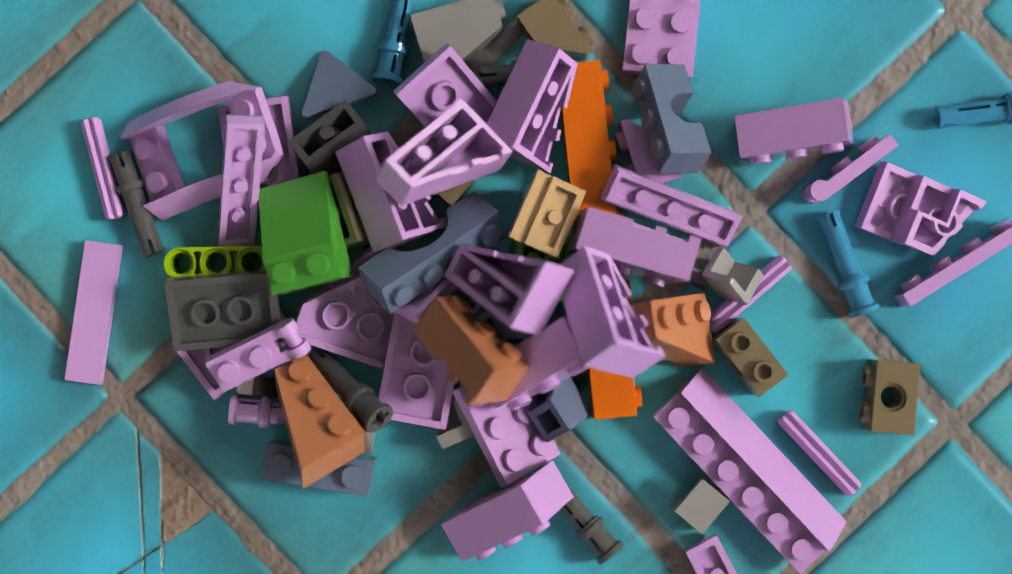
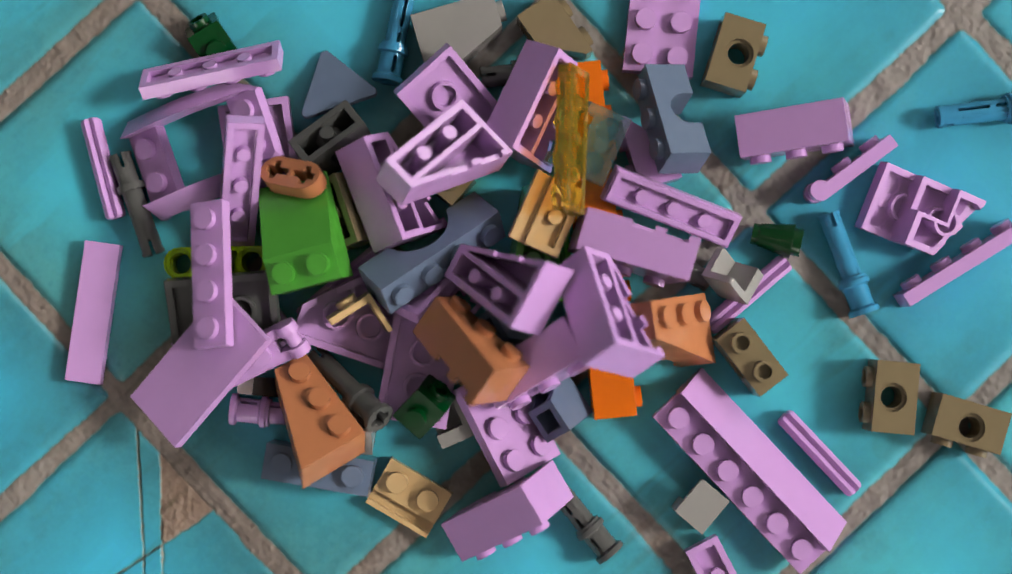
none -> lavender tile [130,299,272,447]
none -> lavender plate [138,40,284,100]
none -> dark green bracket [185,12,237,57]
none -> lavender plate [190,199,234,350]
none -> nougat beam [261,156,327,199]
none -> tan bracket [325,292,393,333]
none -> tan plate [365,457,453,538]
none -> dark green bracket [393,374,456,439]
none -> clear light blue plate [543,95,632,187]
none -> clear yellow plate [551,63,590,216]
none -> dark tan brick [700,12,769,98]
none -> dark green cone [750,223,804,258]
none -> dark tan brick [921,392,1012,458]

